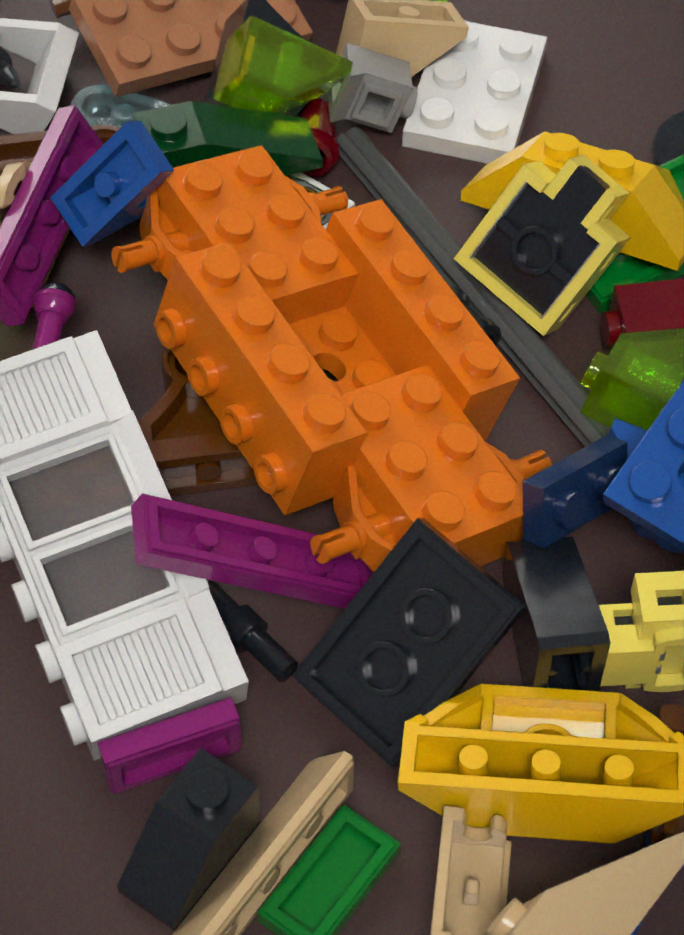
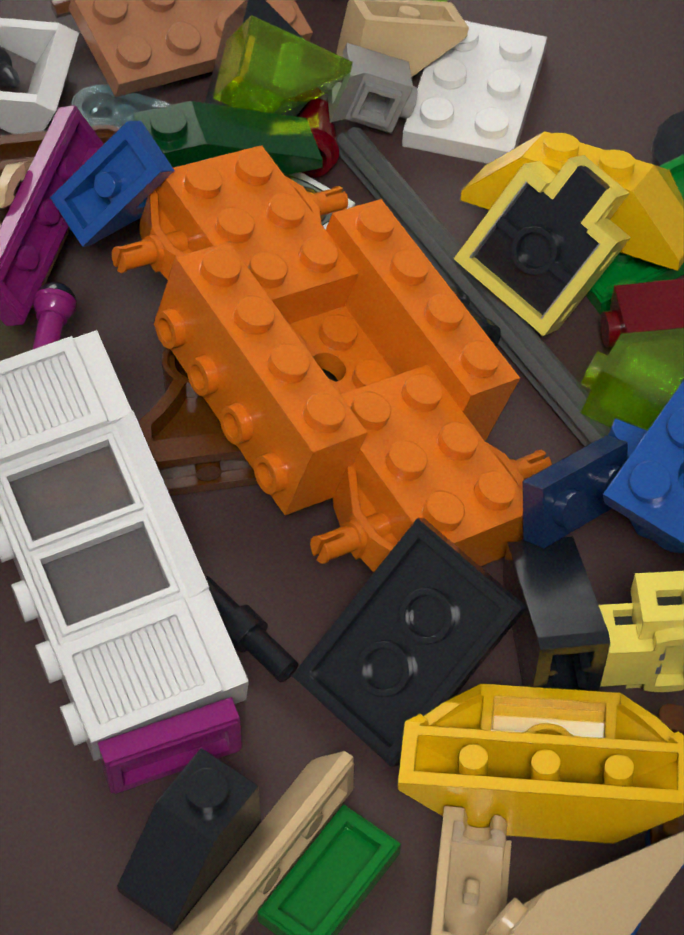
magenta tile [131,493,374,609] -> none

